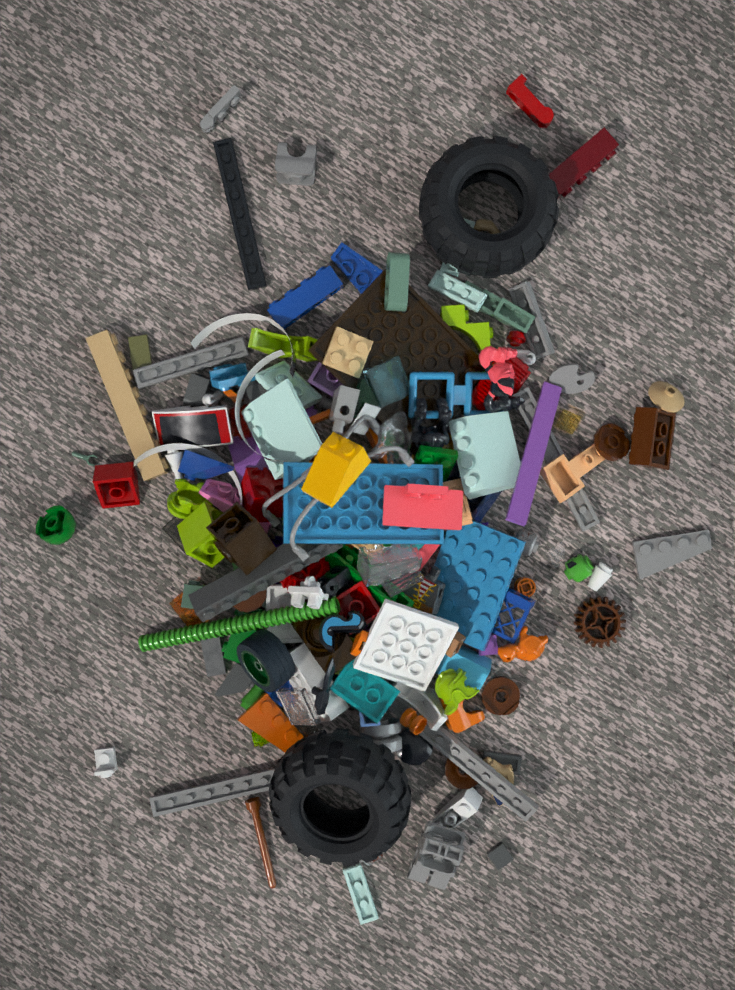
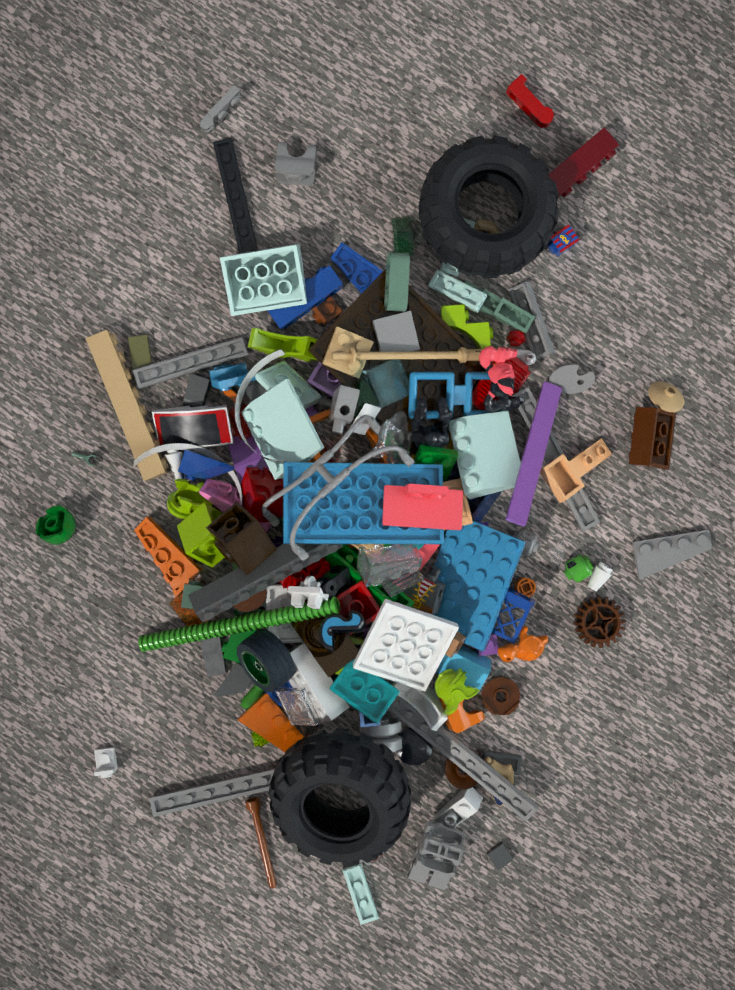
red slope [93,462,140,509] -> none
white sticker [191,313,296,377] -> none
white arm [202,390,223,407] -> none
yellow slope [301,432,371,508] -> none
black piece [311,658,335,715] -> none
orange tile [350,630,369,657] -> none
orange wheel [400,708,427,735] -> none
clear yellow tile [555,409,581,435] -> none
reddish brown tile [594,423,630,461] -> none
none -> orange wing [134,516,203,597]
none -> light aqua slope [220,244,307,316]
none -> dark orange bracket [312,296,342,326]
none -> tan bar [331,347,482,365]
none -> light grey tile [372,311,420,352]
none -> clear green slope [391,217,413,256]
none -> brick [547,224,580,257]

